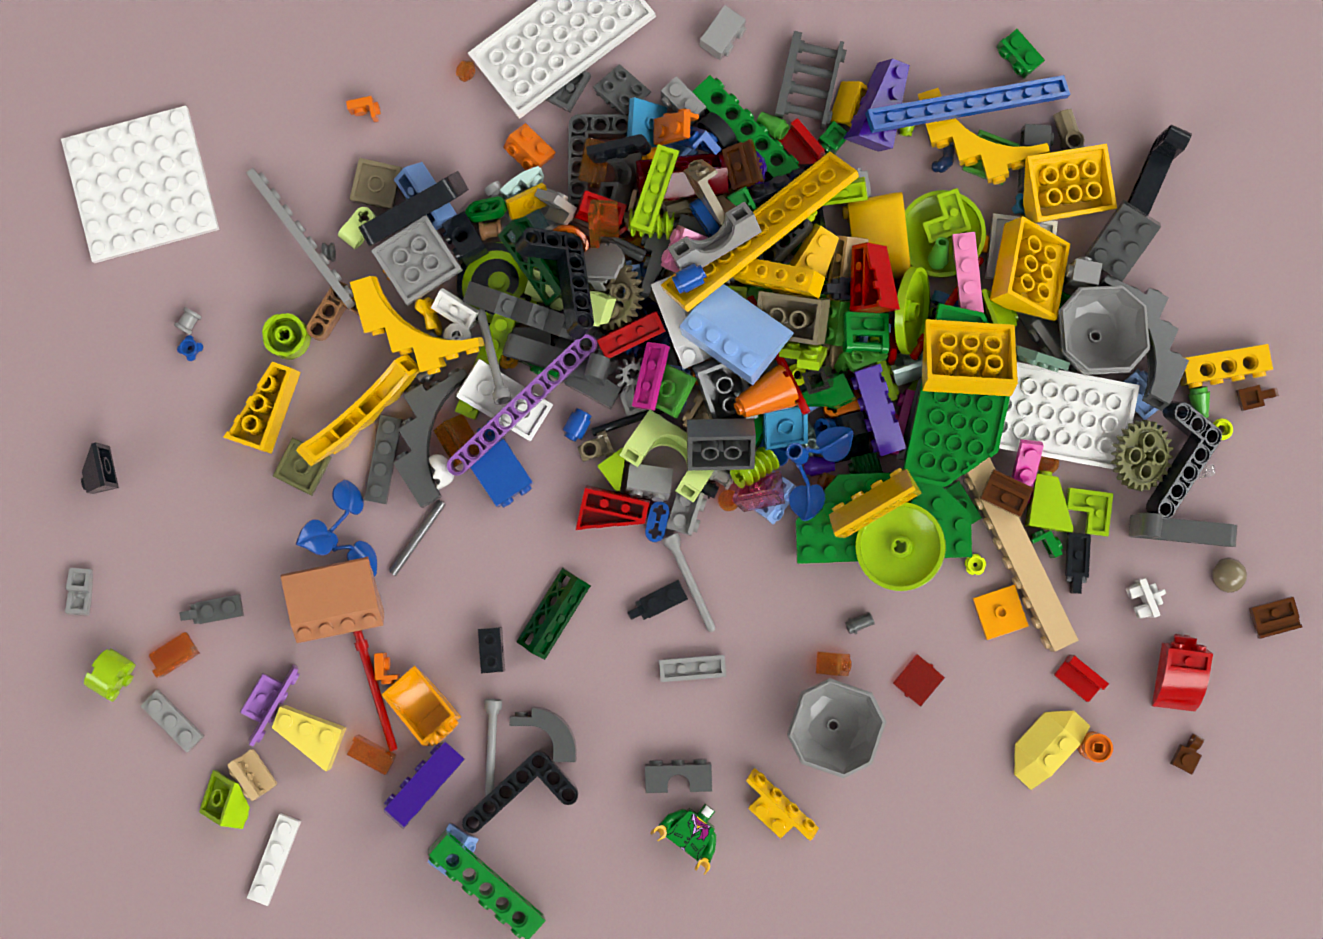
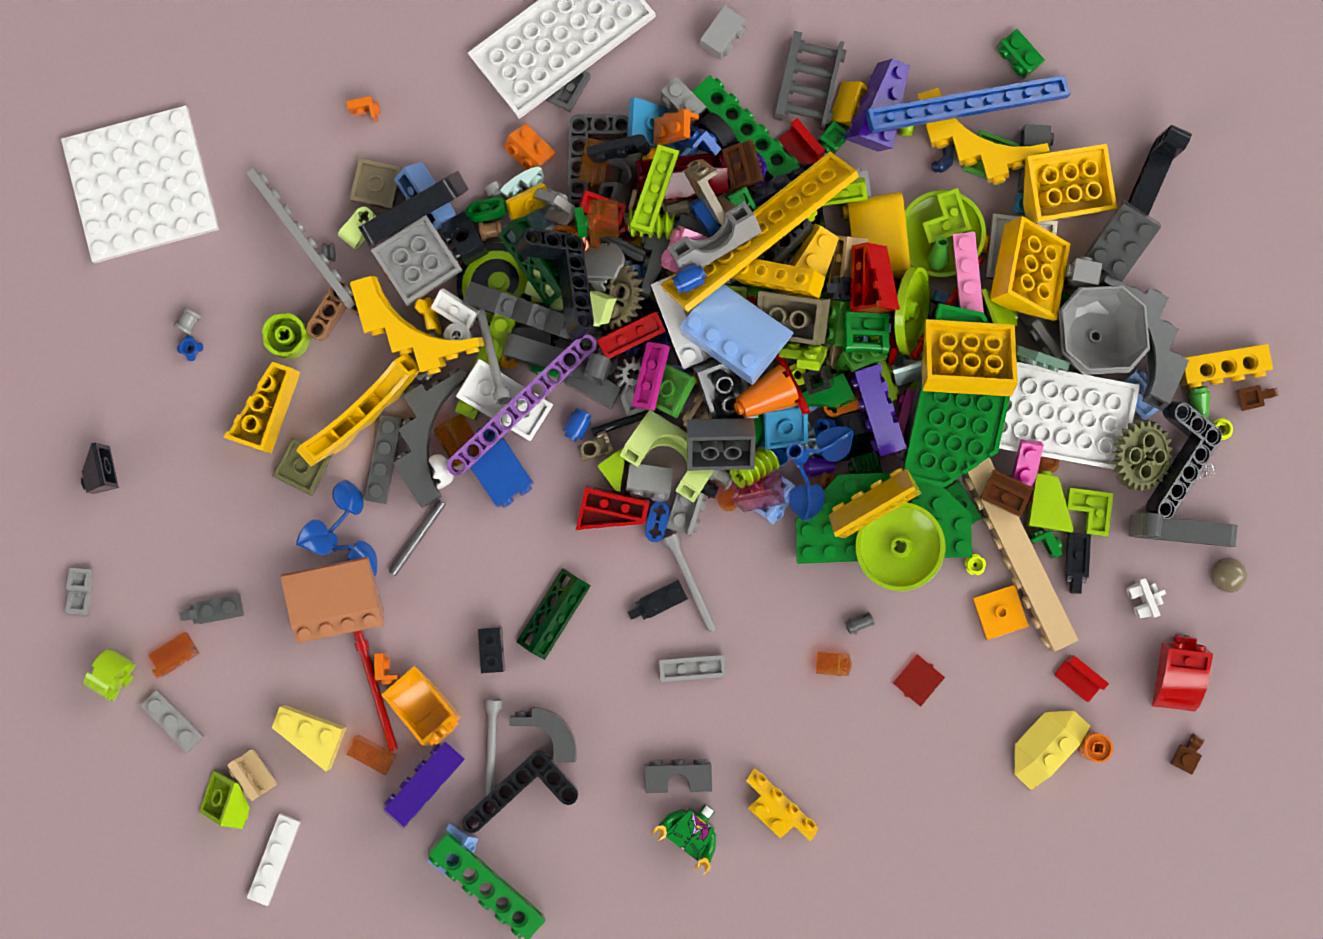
medium lavender bracket [240,664,299,746] -> none
clear orange plate [456,61,475,82] -> none
dark grey hinge [593,64,651,117] -> none
bright green cone [756,112,790,140] -> none
light grey rock [787,678,886,778] -> none
dark tan piece [1053,109,1085,151] -> none
reddish brown plate [1249,597,1303,639] -> none
none -> green plate [574,207,590,238]

